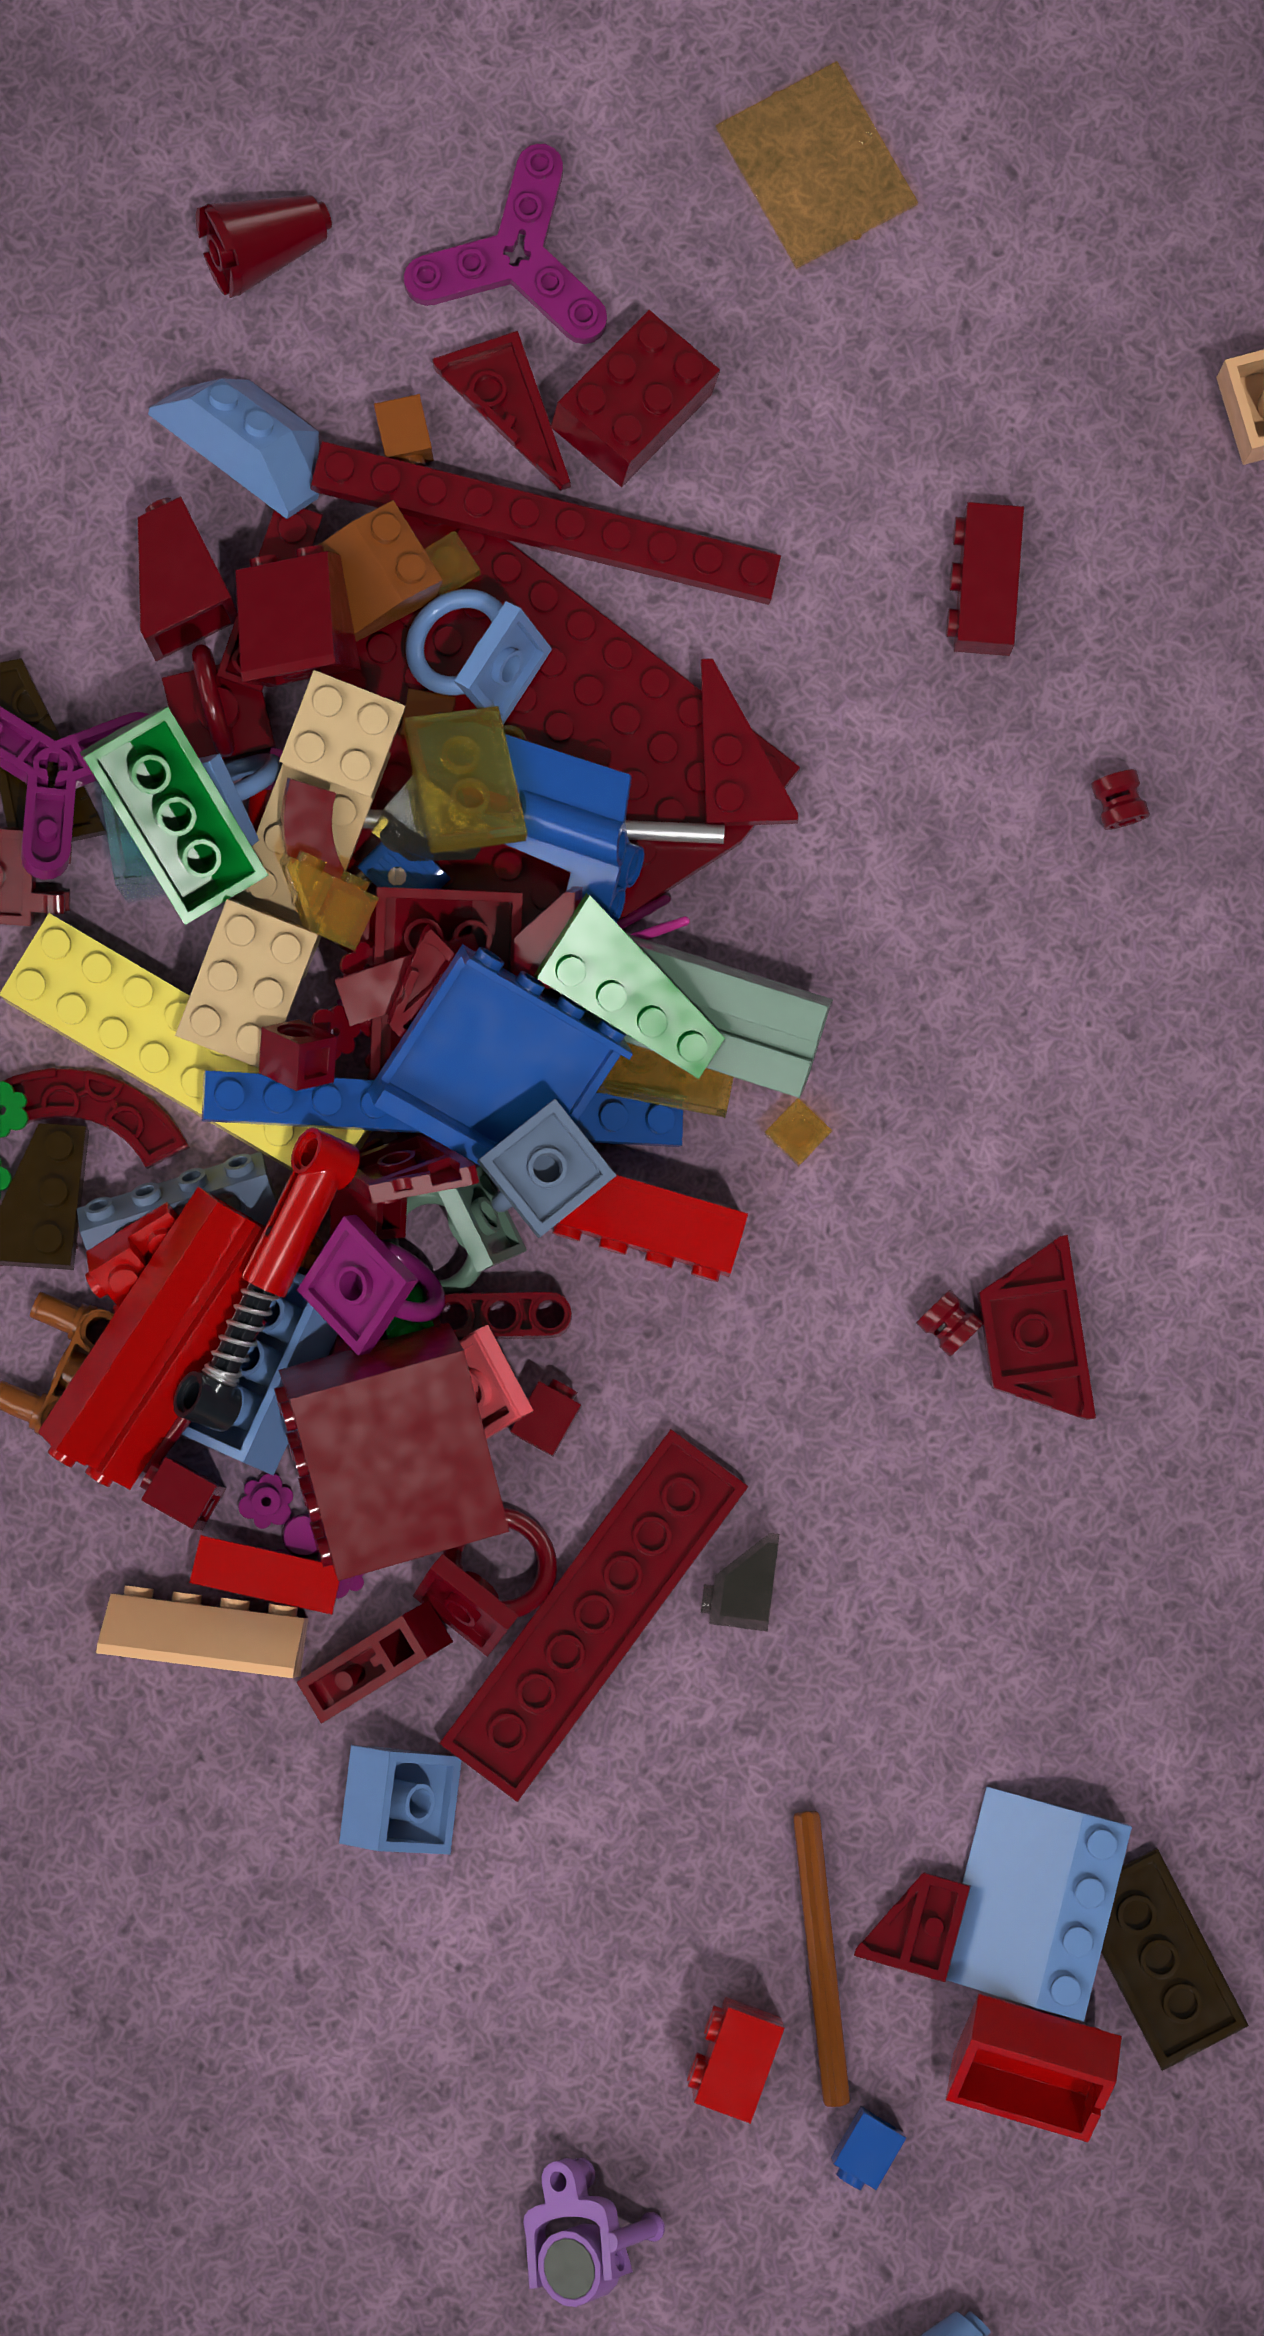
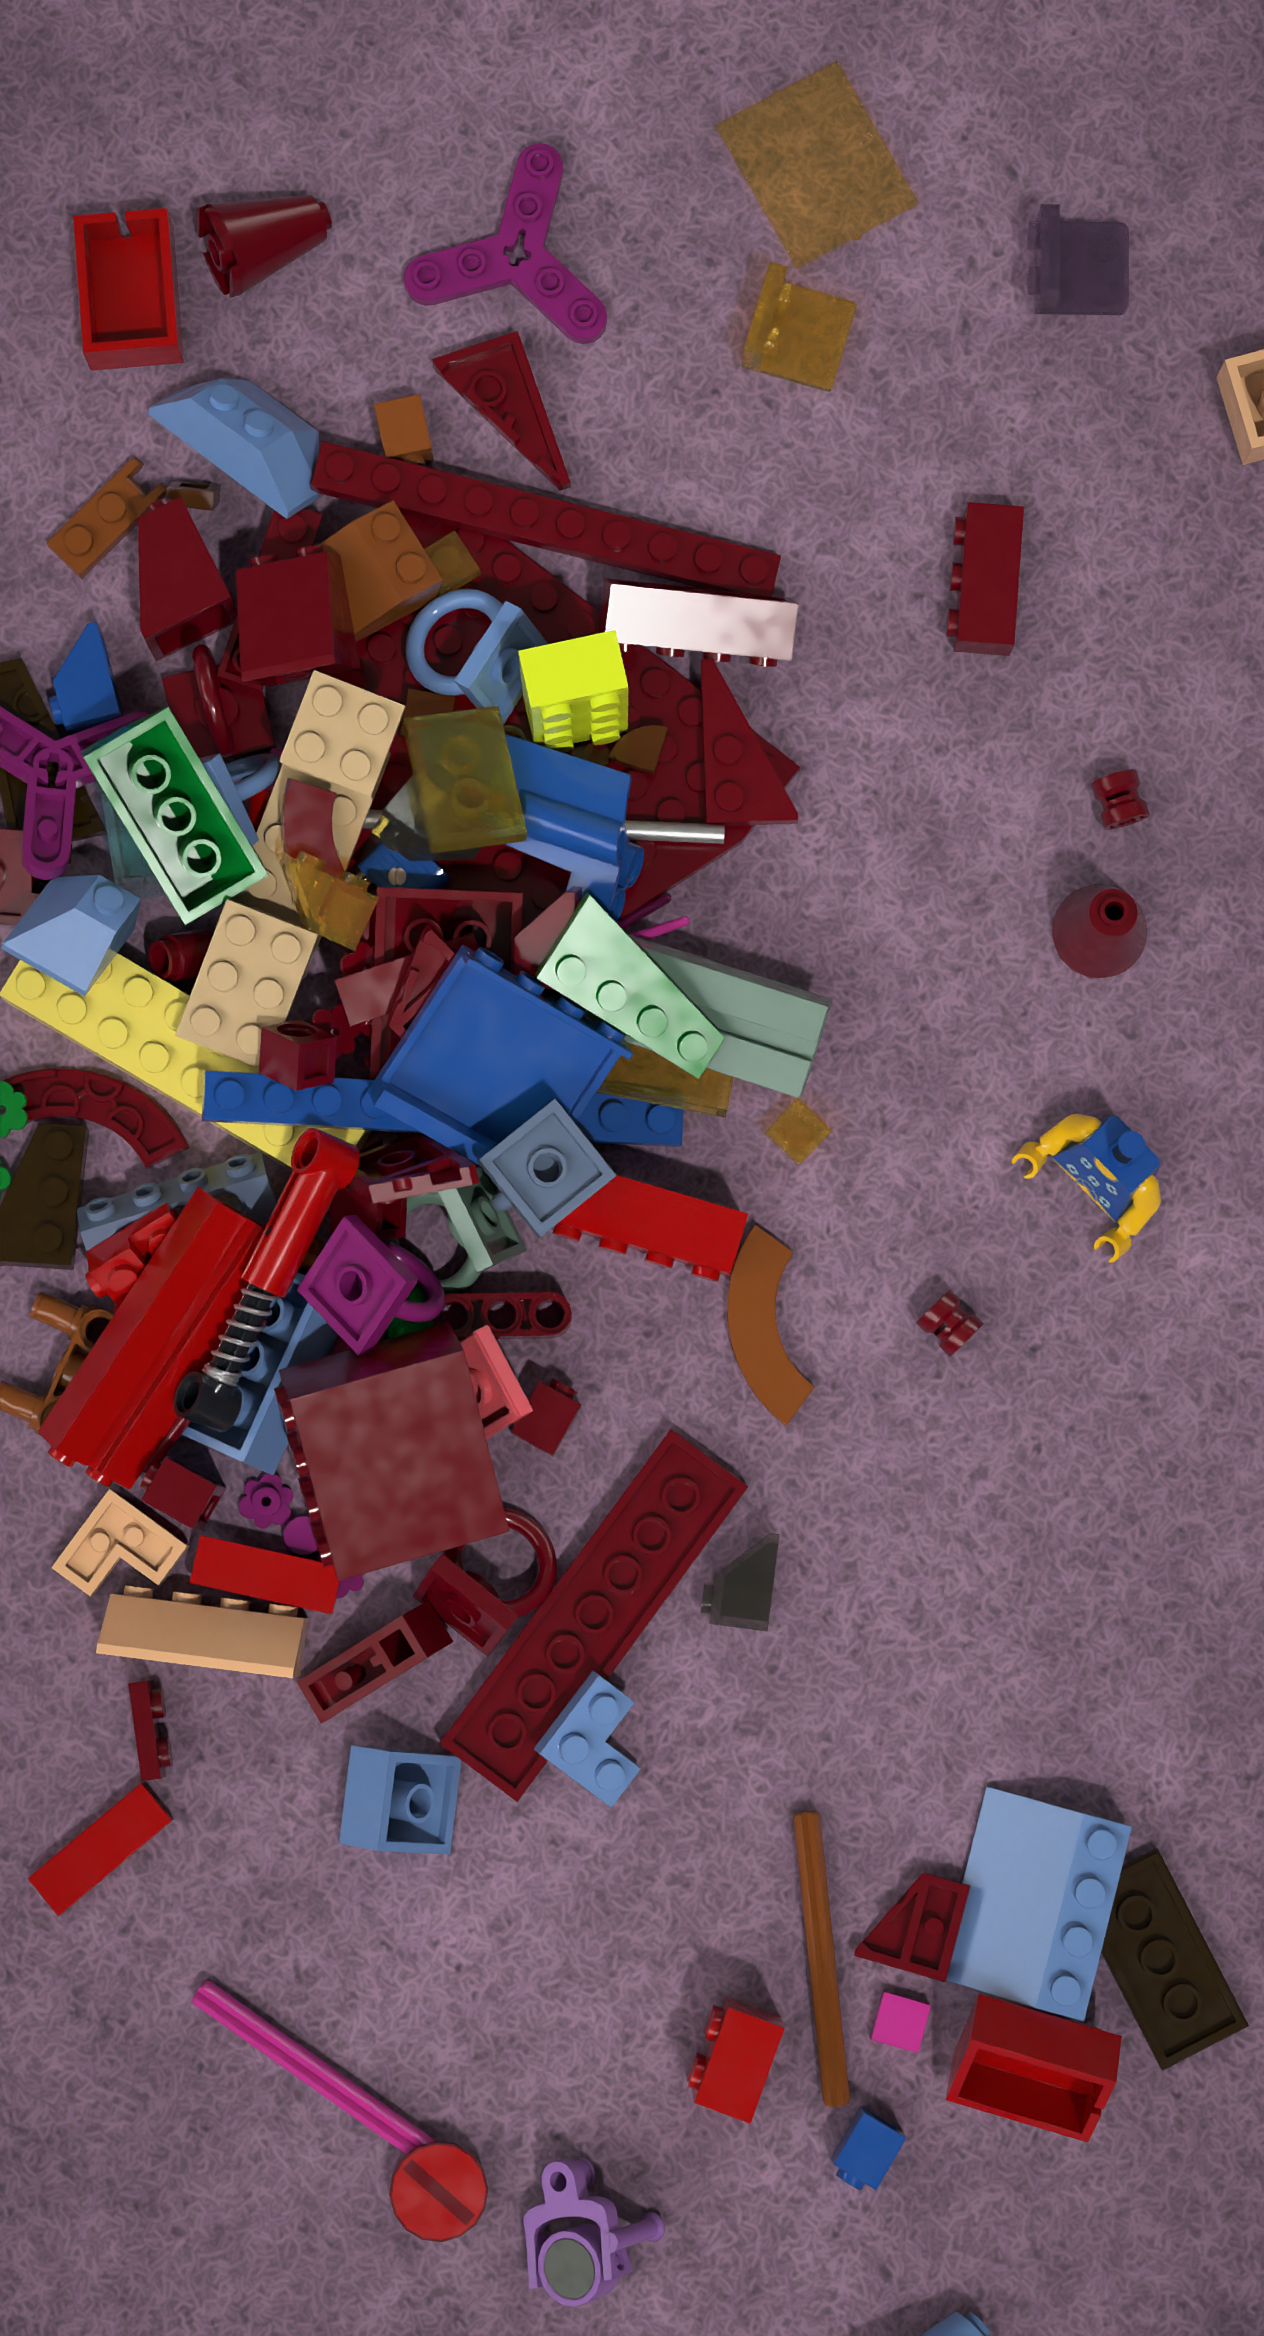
dark red brick [551,310,720,488] -> none
dark red wing [978,1235,1096,1420] -> none
none -> medium blue slope [1,875,141,997]
none -> red tile [27,1782,174,1916]
none -> dark orange hinge [46,457,167,580]
none -> blue slope [49,622,124,735]
none -> light nougat plate [51,1489,189,1596]
none -> red piece [73,208,184,371]
none -> dark red plate [128,1680,173,1782]
none -> dark red brick [148,928,213,982]
none -> reddish brown tile [166,480,221,511]
none -> dark pink axle [192,1980,436,2154]
none -> red piece [389,2141,488,2242]
none -> neon yellow brick [518,630,628,753]
none -> medium blue plate [534,1671,641,1808]
none -> brick [598,578,799,667]
none -> reddish brown tile [609,725,668,775]
none -> dark orange tile [727,1225,815,1426]
none -> clear yellow bracket [742,261,856,392]
none -> dark pink tile [870,1990,931,2053]
none -> torso [1011,1113,1161,1263]
none -> clear purple bracket [1027,204,1129,315]
none -> dark red cone [1052,884,1147,978]

